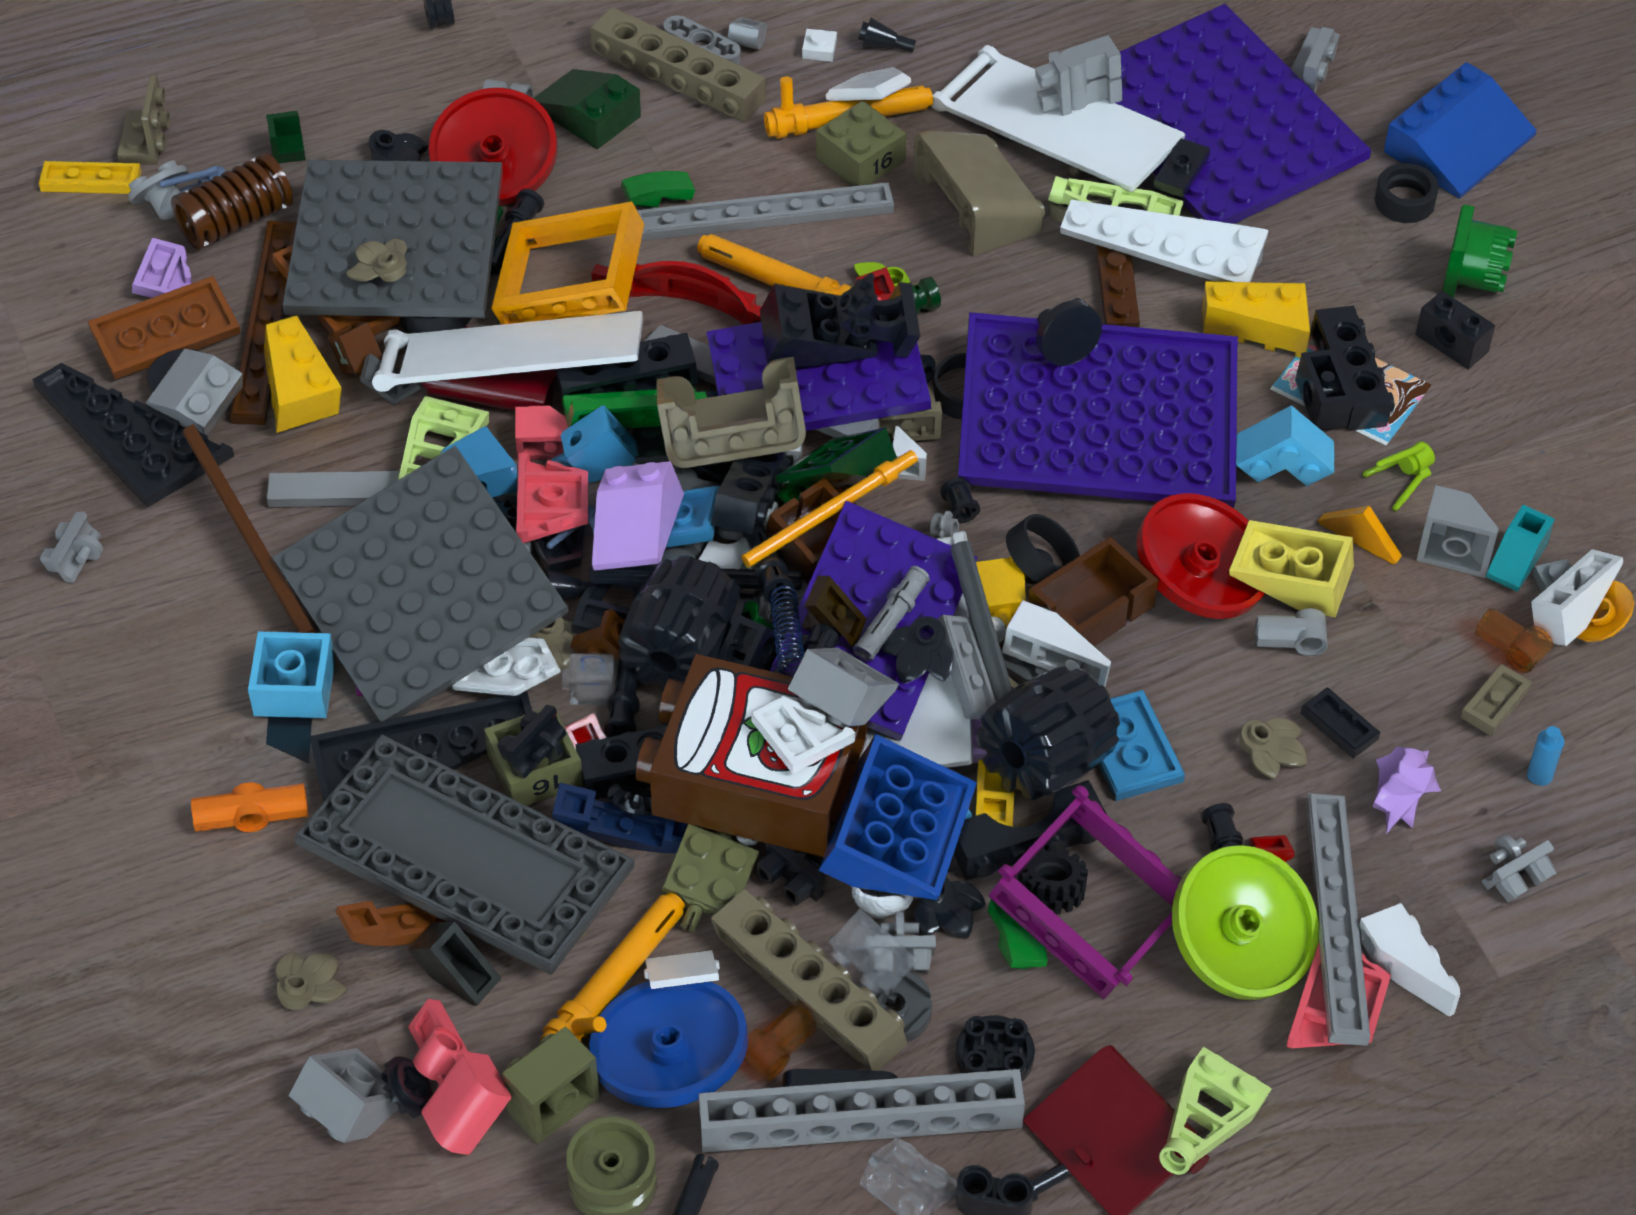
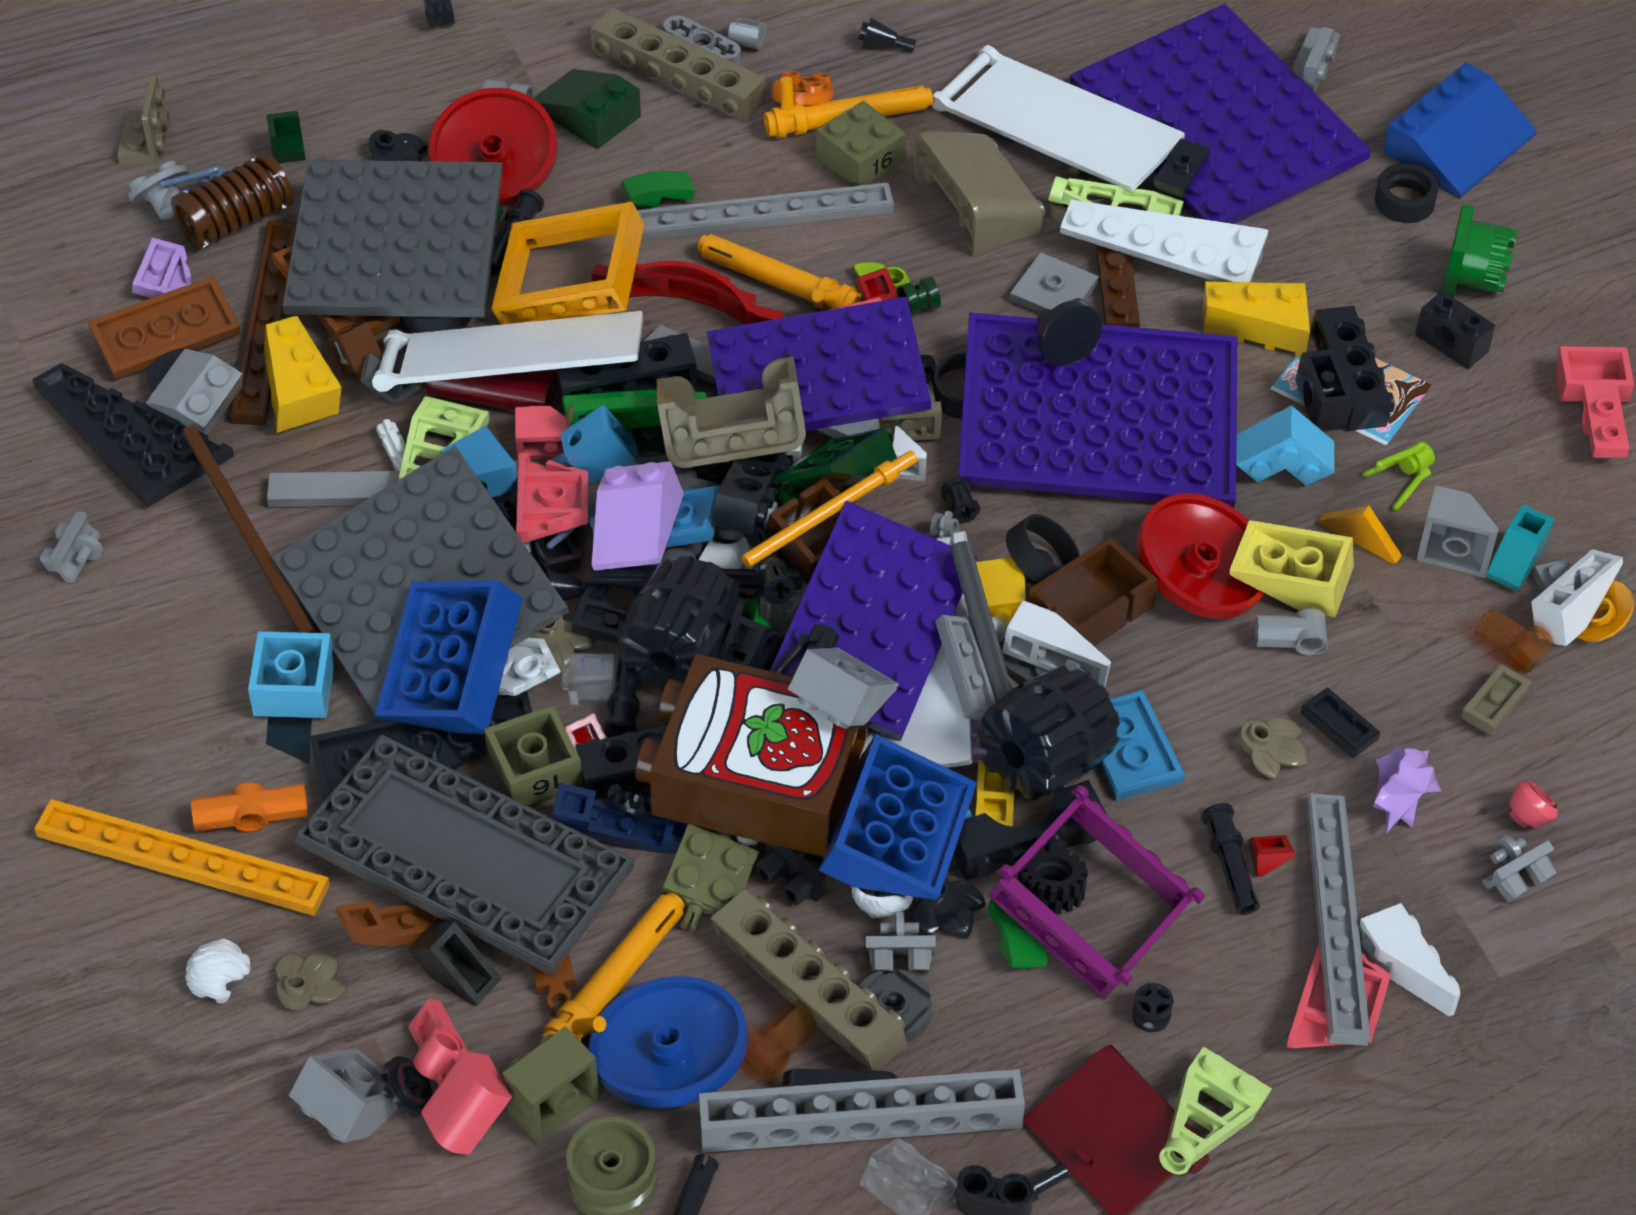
yellow tile [39,161,142,194] -> none
dark tan plate [346,238,408,282] -> none
black hips [497,705,567,779] -> none
reddish brown bracket [570,609,625,667] -> none
white piece [644,950,720,989] -> none
white wing [752,696,855,774] -> none
black slope [760,284,878,368] -> none
dark blue piece [770,586,804,674] -> none
white plate [802,29,837,62] -> none
dark brown slope [802,575,867,649] -> none
white tile [826,67,911,101] -> none
clear bracket [828,909,919,997] -> none
black tile [835,273,921,358] -> none
light grey pin [853,566,930,662] -> none
black plate [882,616,953,684] -> none
black tile [956,1015,1035,1081] -> none
light grey hips [1035,35,1122,116] -> none
lime dish [1172,846,1319,1000] -> none
dark azure cylinder [1527,726,1565,786] -> none
none -> light orange plate [34,799,330,916]
none -> white hair [185,938,251,1004]
none -> blue slope [374,580,523,734]
none -> white axle [376,419,406,471]
none -> dark orange plate [531,953,576,1016]
none -> orange tile [771,71,834,106]
none -> light grey plate [1009,252,1099,314]
none -> black wheel [1132,983,1174,1033]
none -> coral cone [1509,780,1558,829]
none -> coral plate [1556,346,1634,458]

